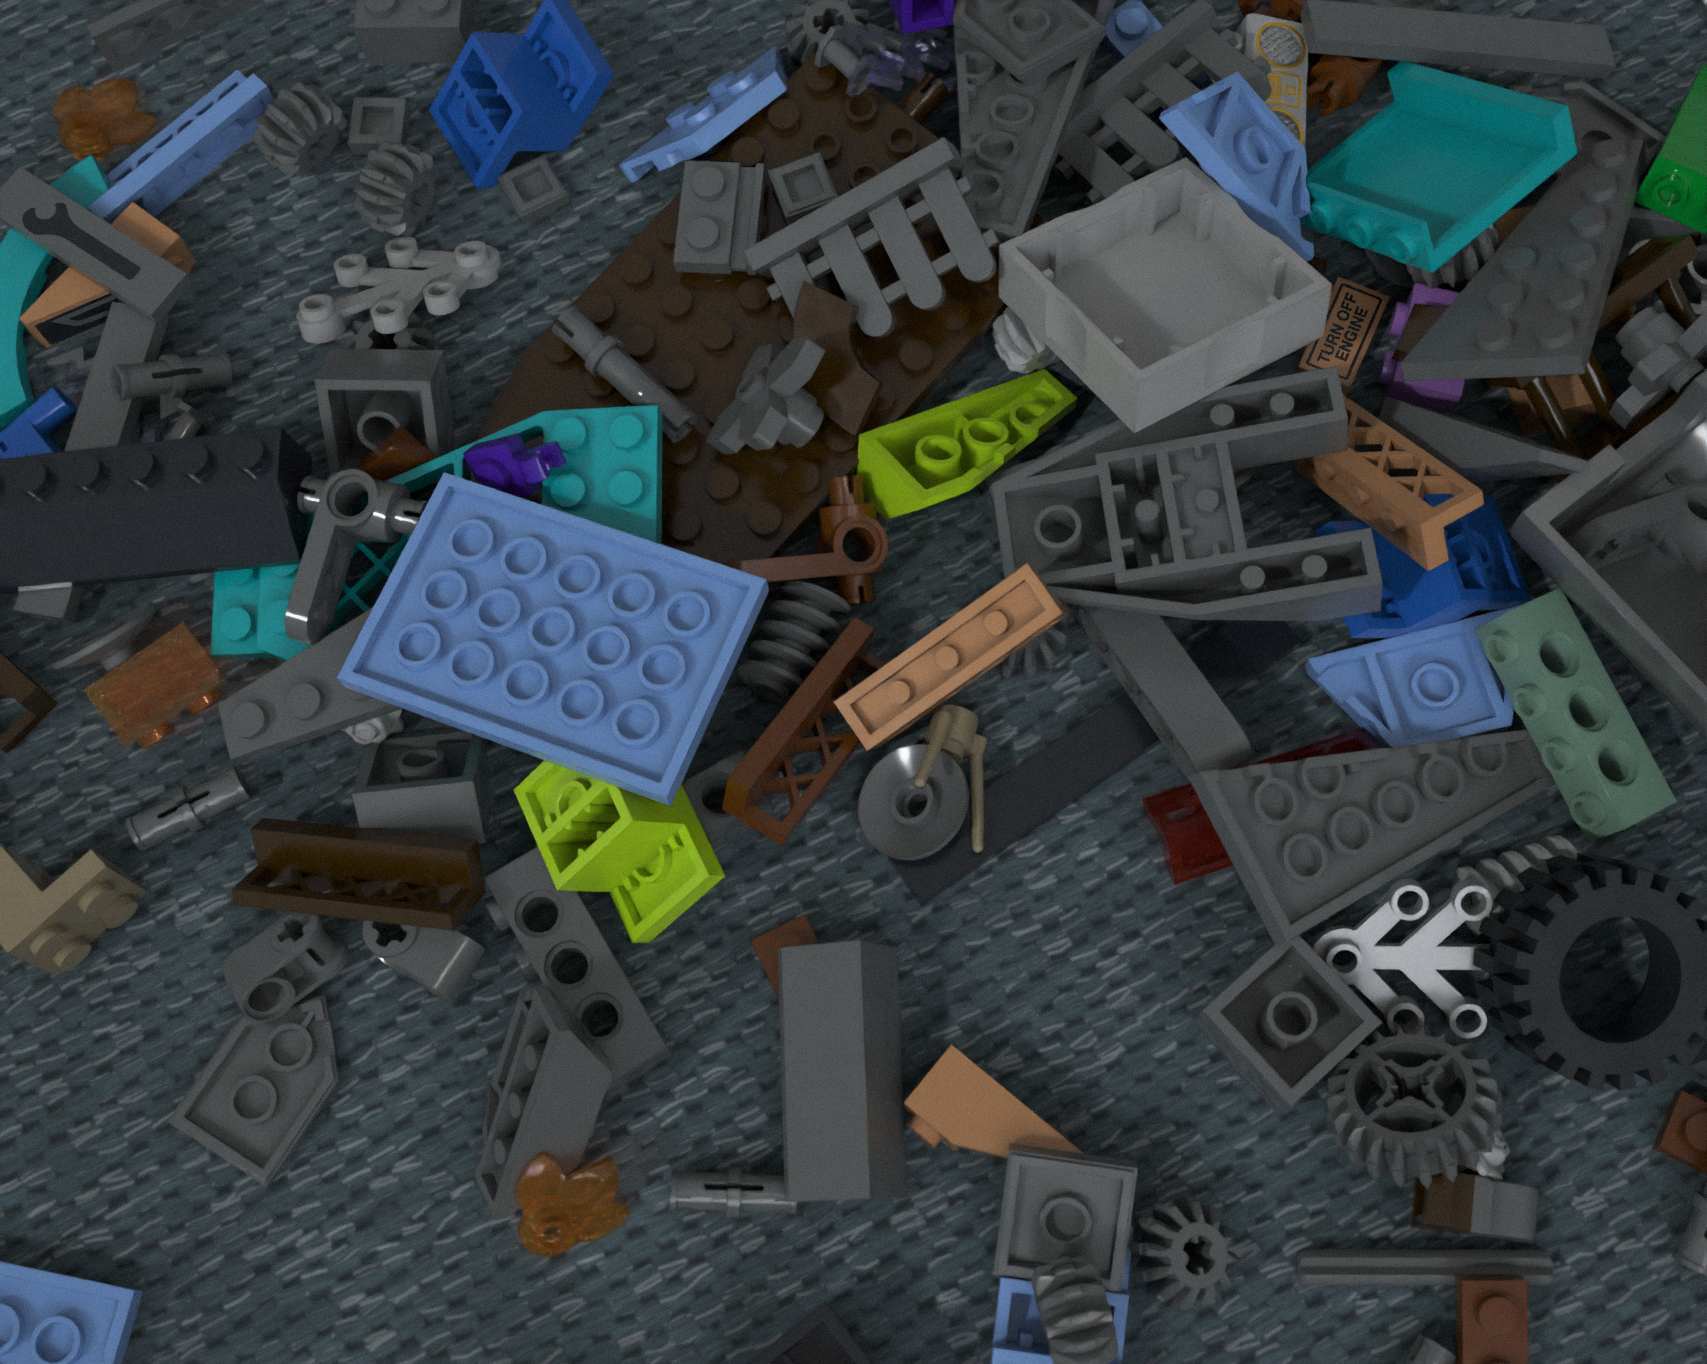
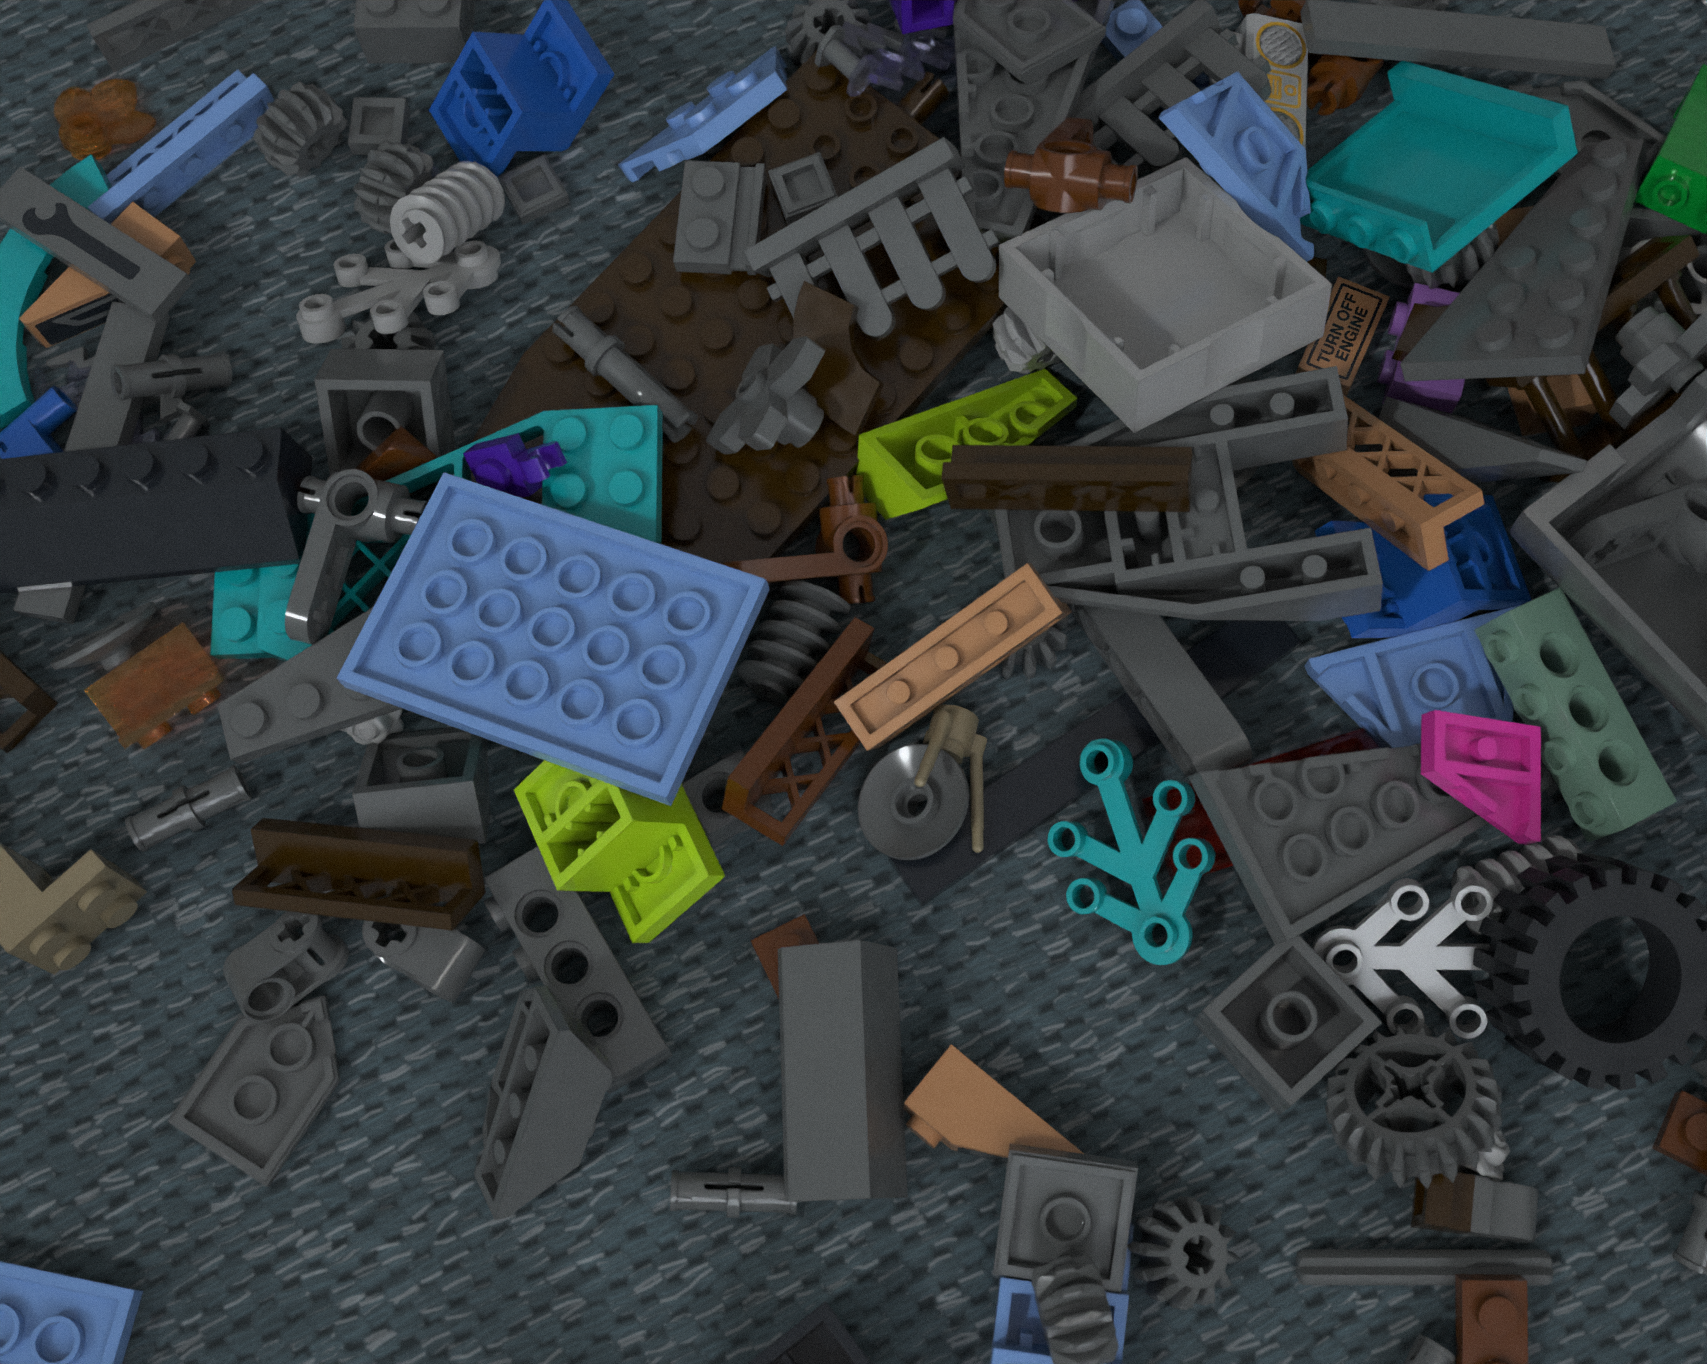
clear orange plate [515,1151,630,1256] -> none
none -> light grey piece [390,161,505,265]
none -> dark brown fence [942,445,1192,512]
none -> reddish brown piece [1004,117,1138,213]
none -> teal plant [1047,738,1215,965]
none -> dark pink wing [1421,710,1541,845]

